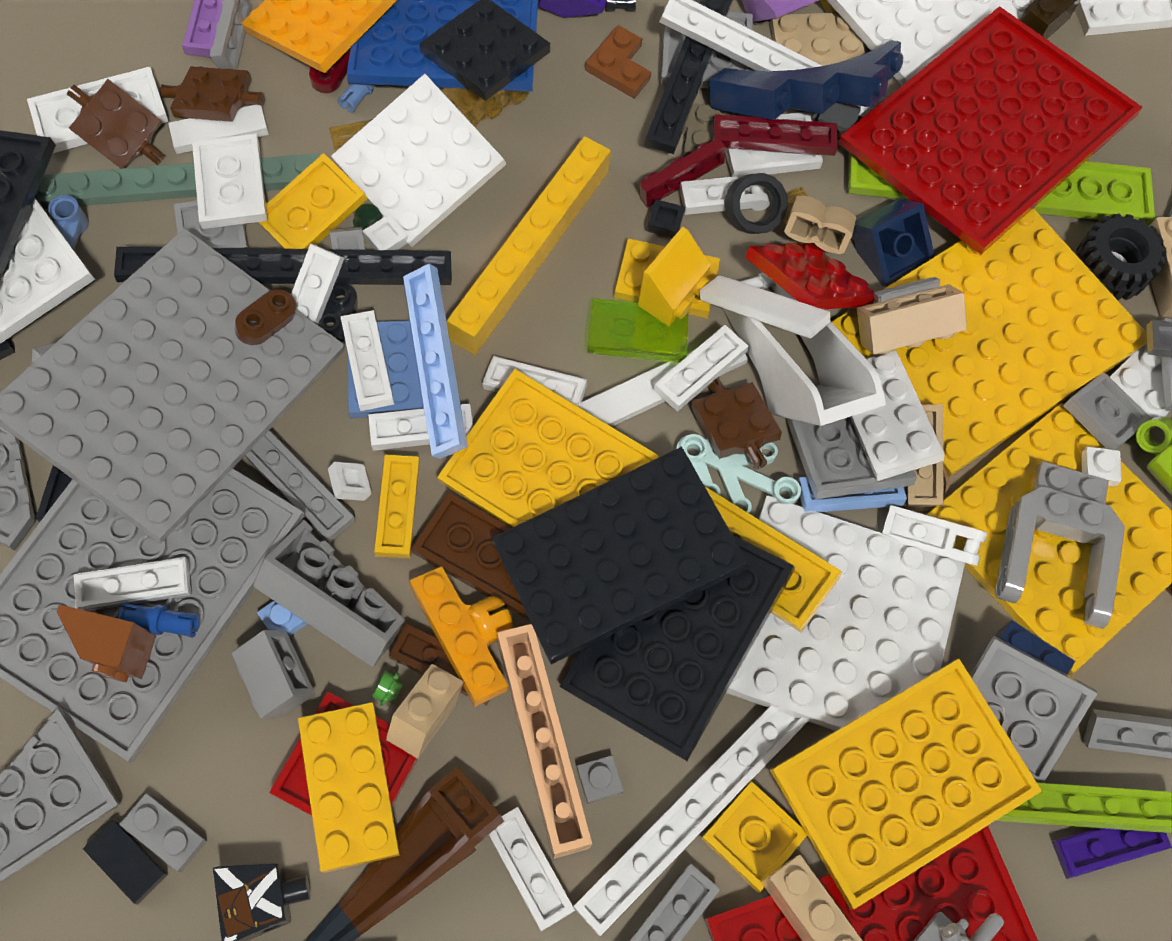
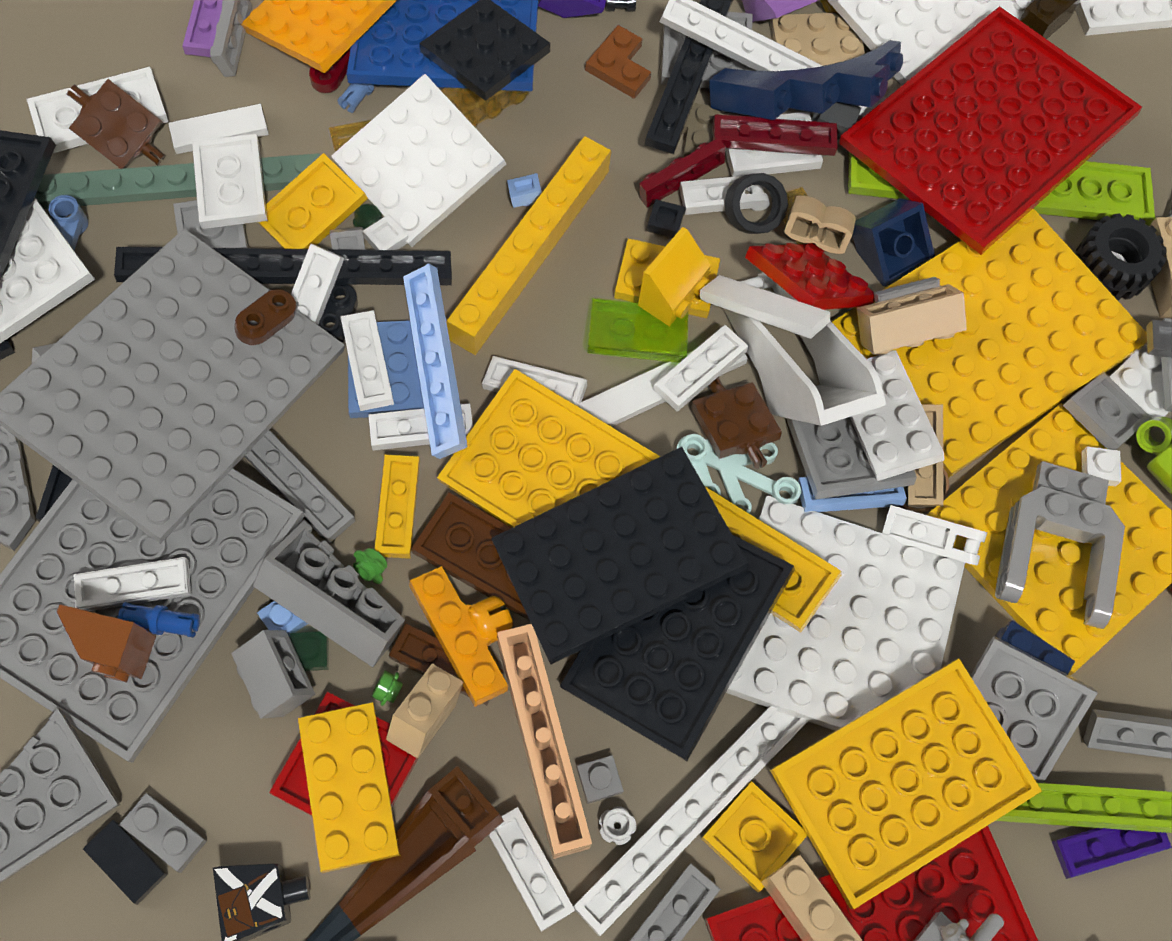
reddish brown plate [160,66,264,122] -> none
white plate [328,462,372,501] -> none
none -> clear green plate [290,631,329,671]
none -> bright green plate [353,548,387,584]
none -> light blue plate [507,173,542,208]
none -> white plate [599,806,636,845]

